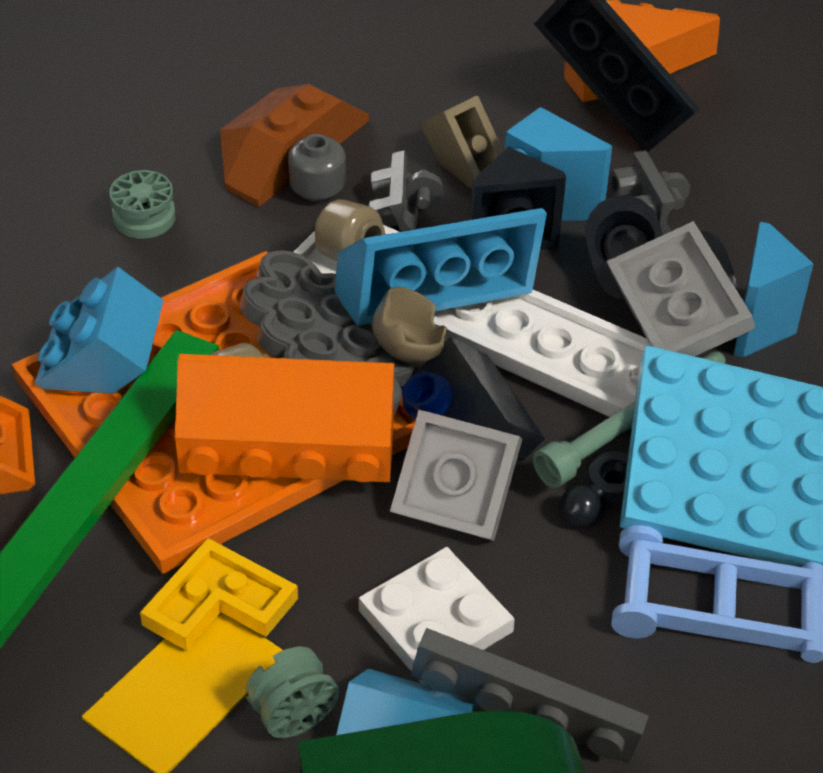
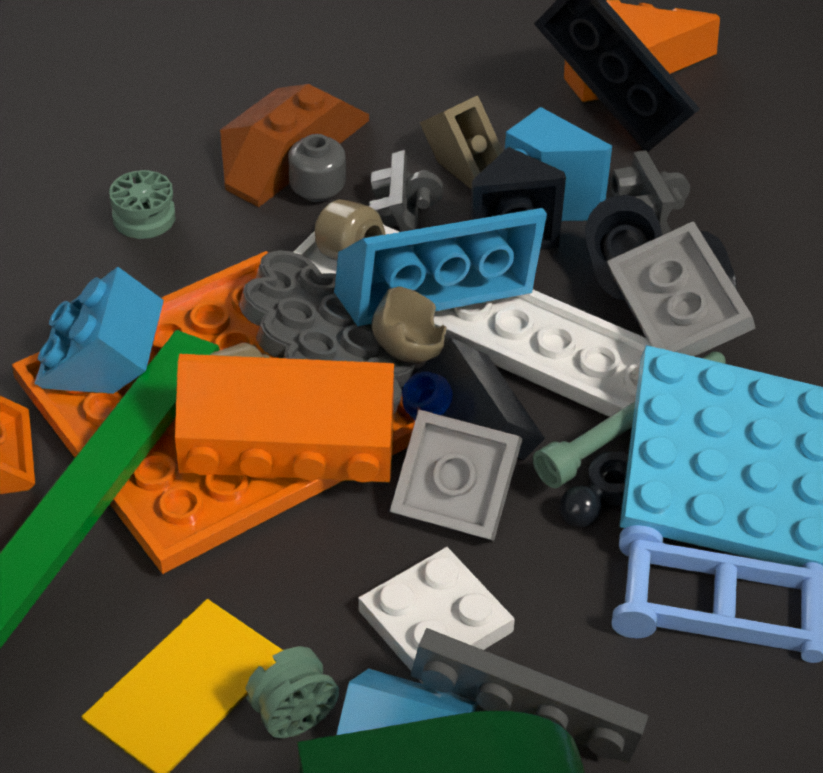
yellow plate [140,538,298,651] -> none
dark azure slope [734,222,813,357] -> none

